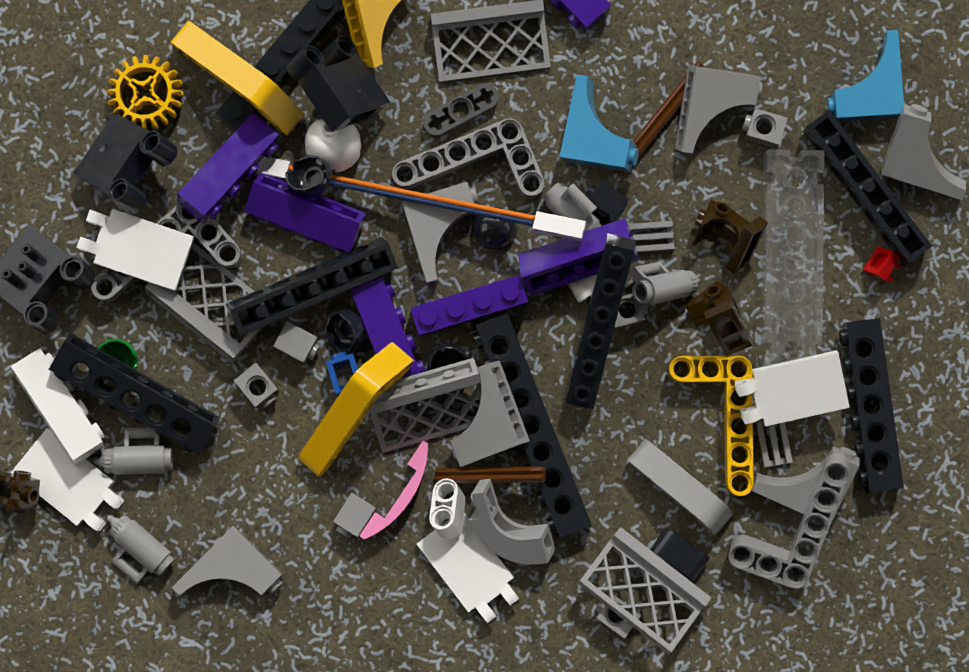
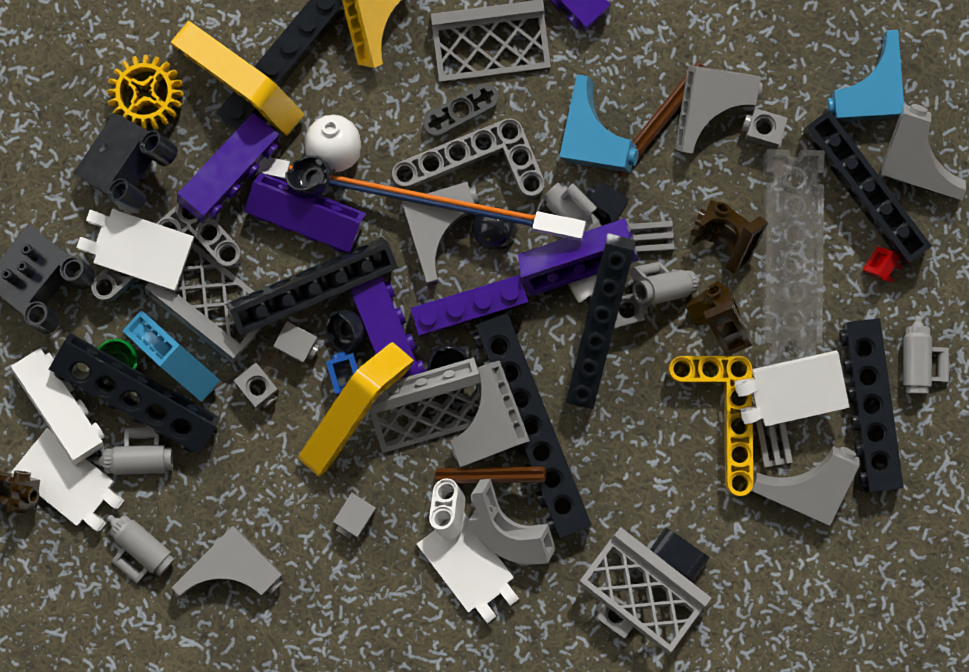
black piece [287,35,390,132] -> none
bright pink slope [360,441,428,539] -> none
light grey beam [627,439,733,536] -> none
light grey beam [729,453,850,589] -> none
none -> dark azure arch [123,310,220,402]
none -> light grey piece [903,316,949,394]

